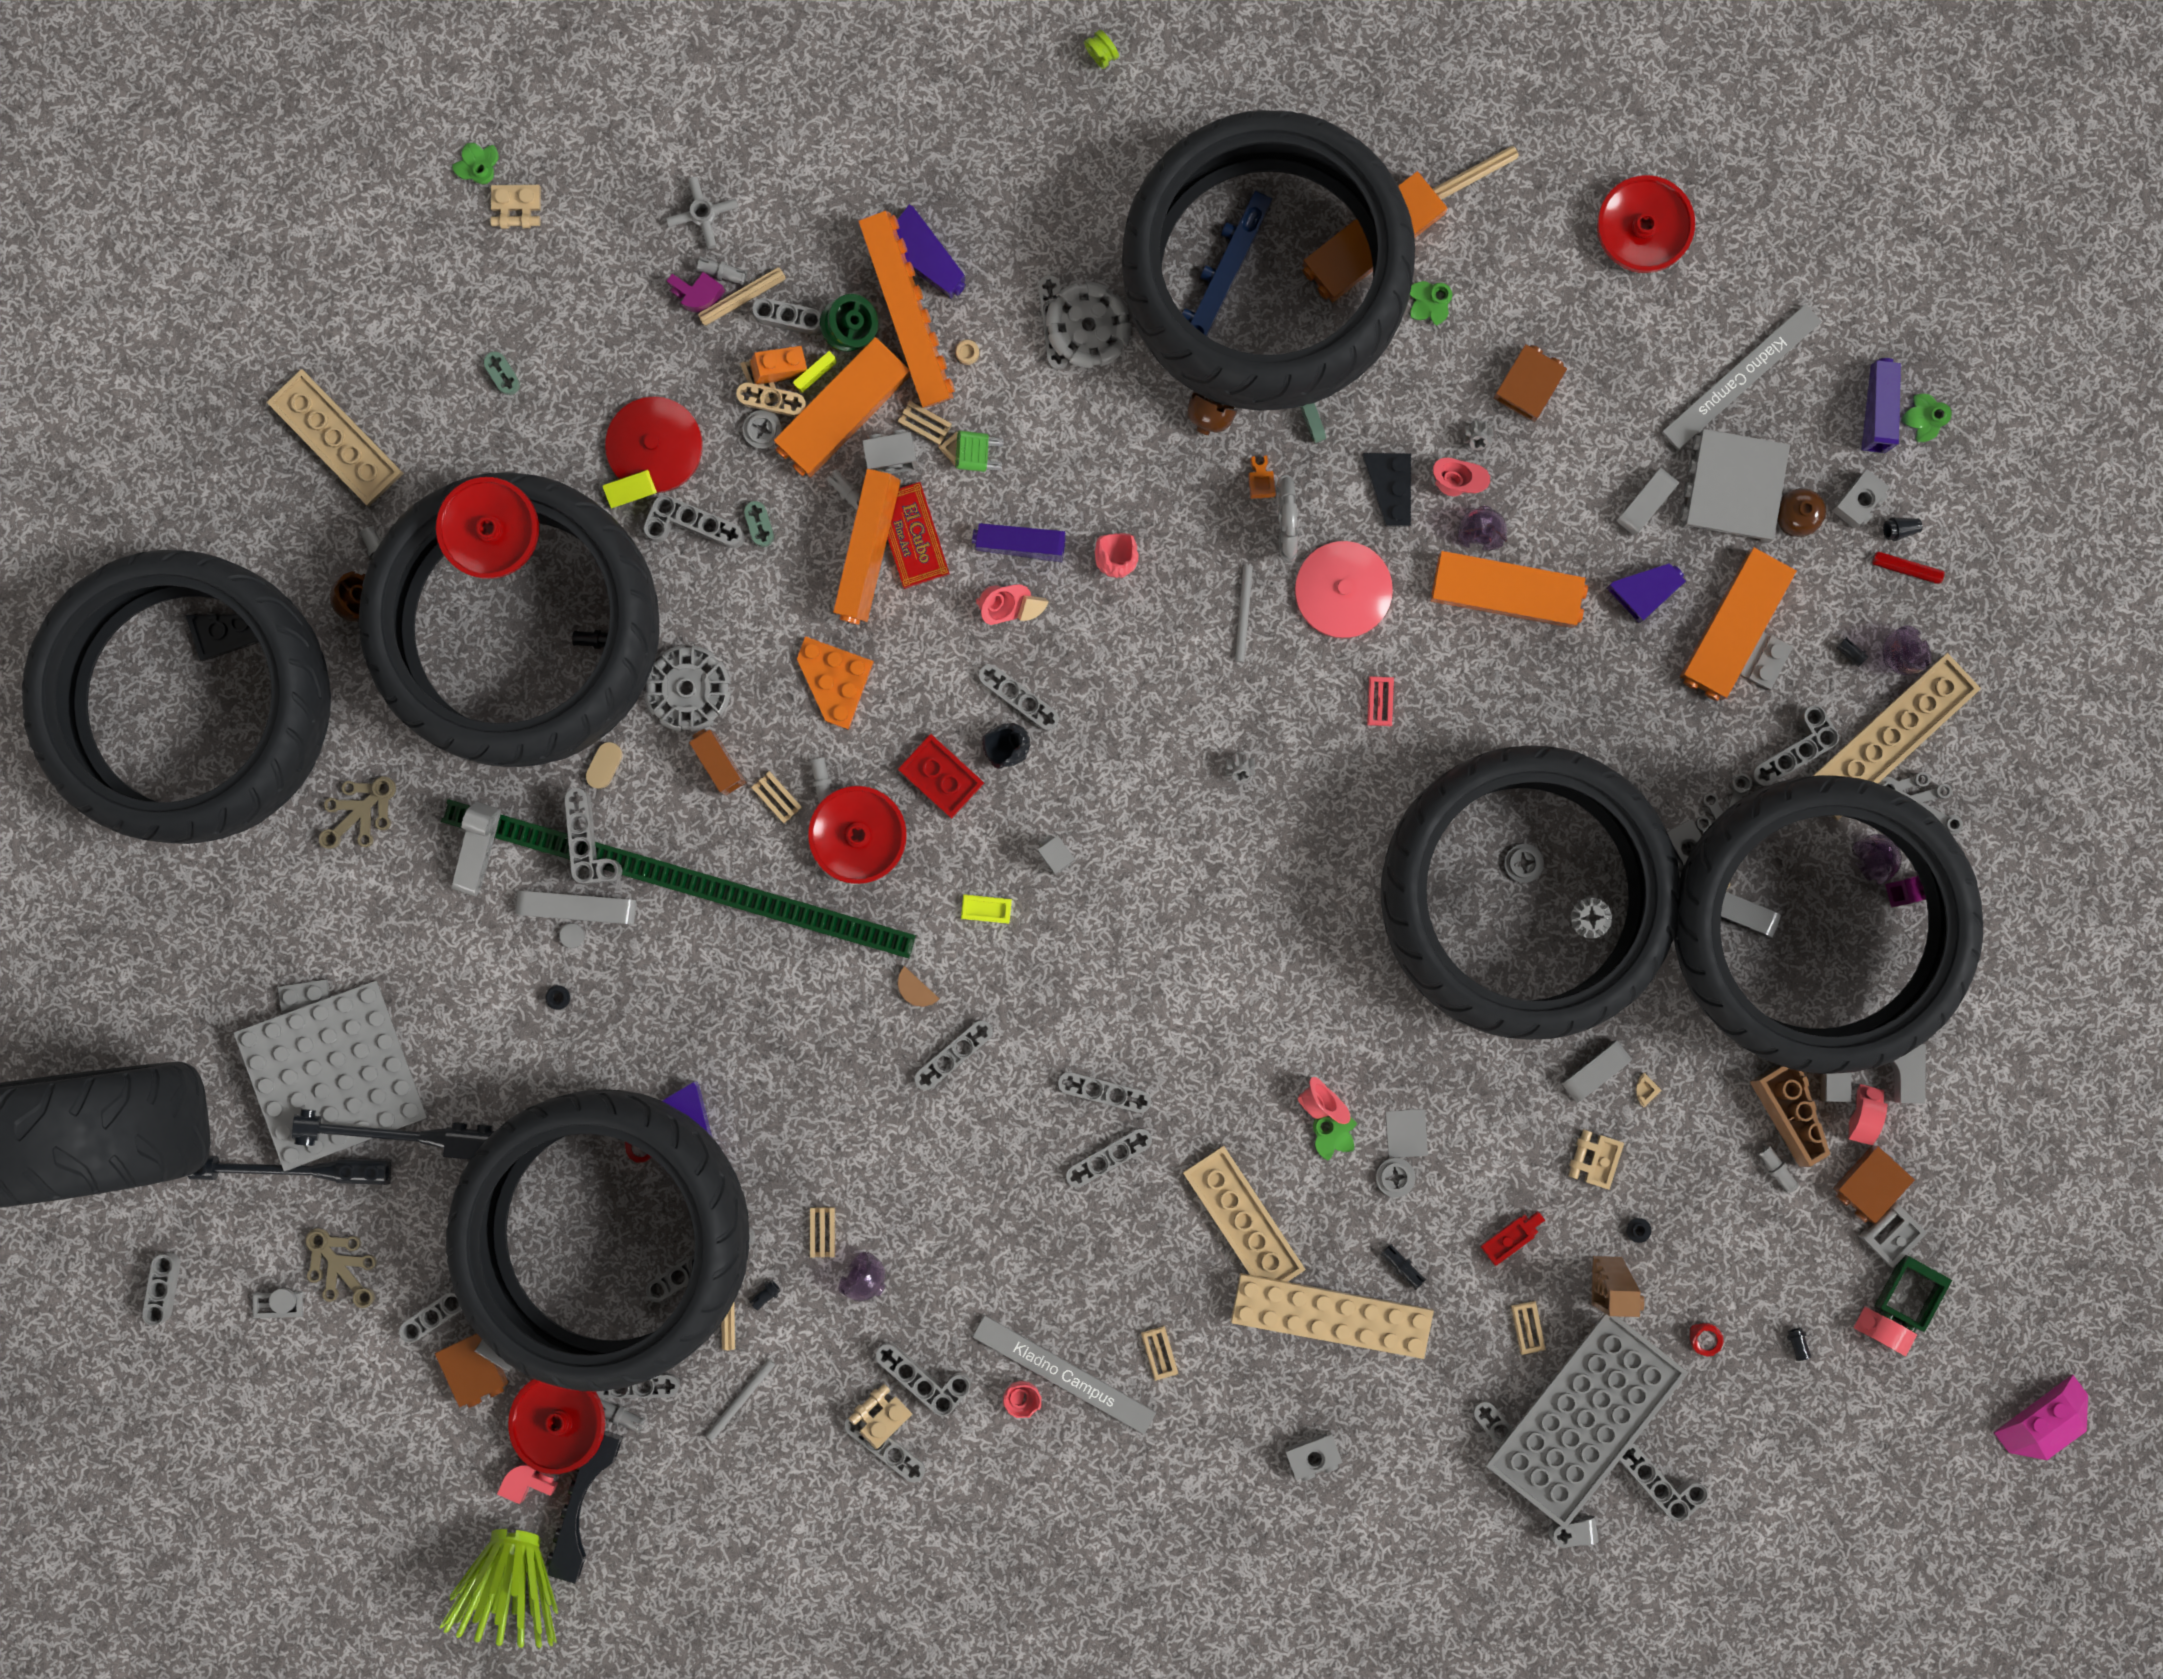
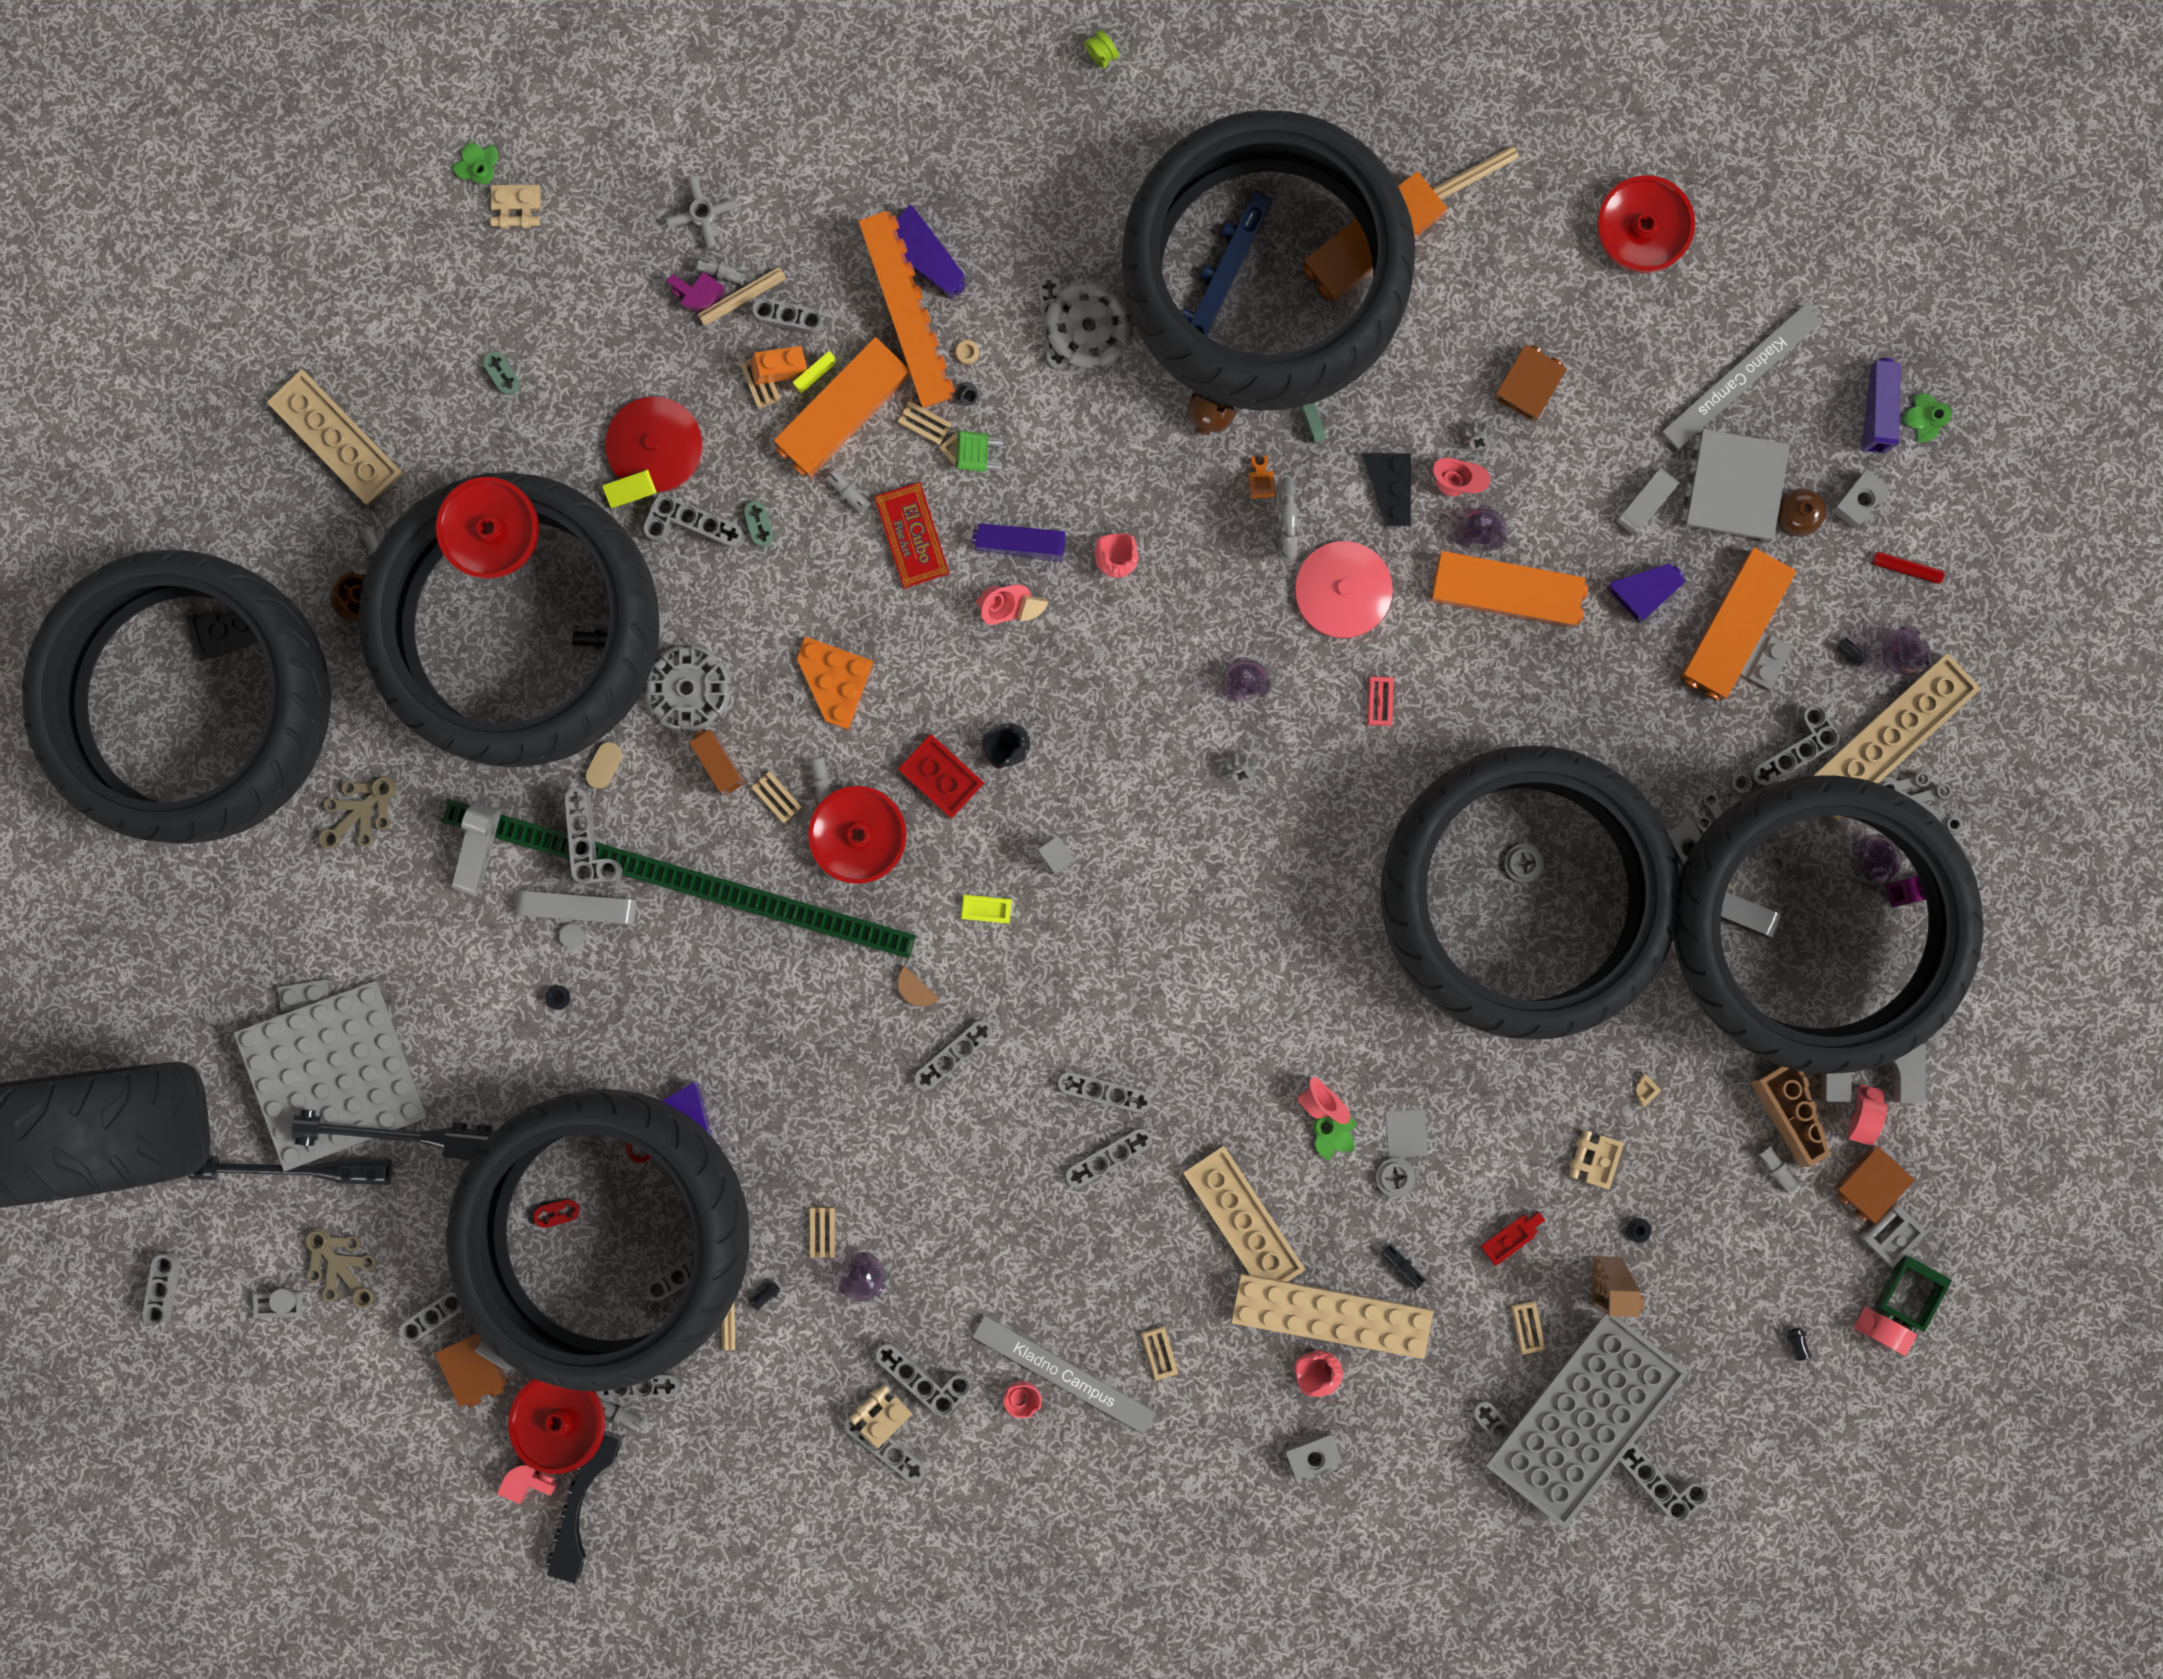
lime plant [439,1529,558,1648] -> none
light grey bar [705,1358,776,1441] -> none
tan beam [736,383,807,417] -> none
light grey gear [743,410,782,449] -> none
dark green wheel [820,294,878,352] -> none
orange brick [833,469,901,625] -> none
light grey brick [862,430,919,474] -> none
light grey beam [979,664,1059,731] -> none
light grey bar [1235,565,1253,663] -> none
bright green plate [1410,281,1452,326] -> none
light grey piece [1548,1515,1599,1548] -> none
light grey beam [1561,1040,1632,1103] -> none
light grey gear [1571,898,1612,938] -> none
red piece [1690,1323,1724,1357] -> none
black cone [1883,517,1923,541] -> none
dark pink wedge [1993,1374,2088,1460] -> none
none -> red beam [533,1199,581,1228]
none -> black plate [954,382,978,406]
none -> clear purple cylinder [1222,657,1271,702]
none -> coral hair [1294,1350,1343,1397]

